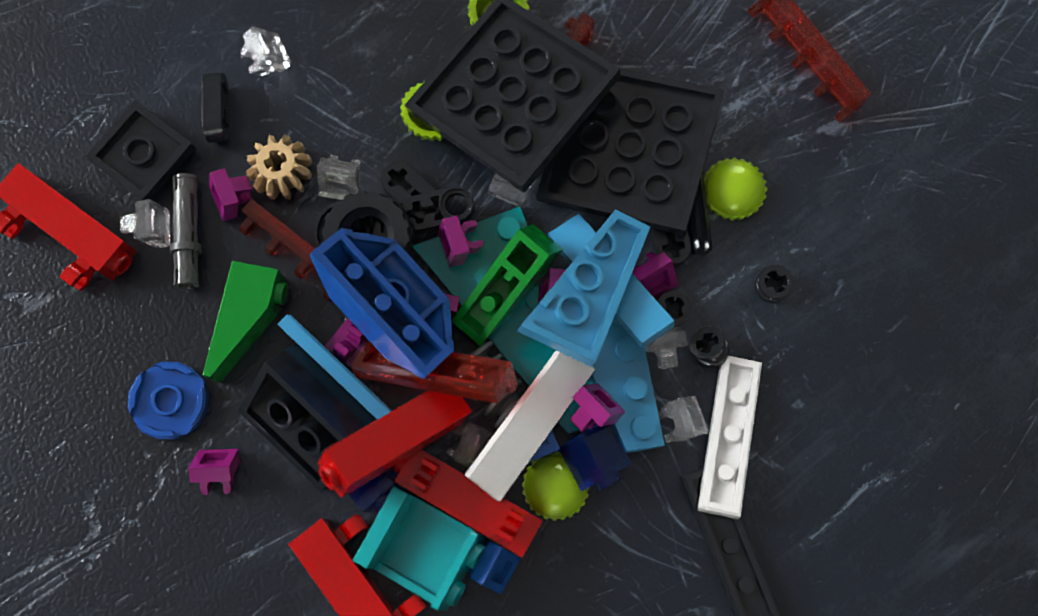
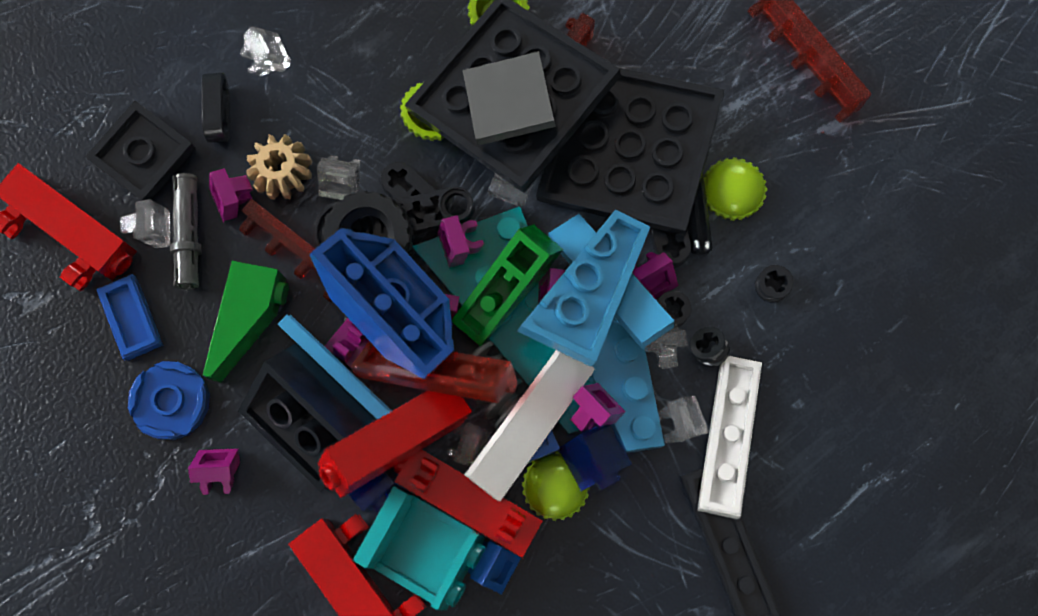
none -> blue tile [96,274,163,361]
none -> dark grey tile [463,51,556,145]

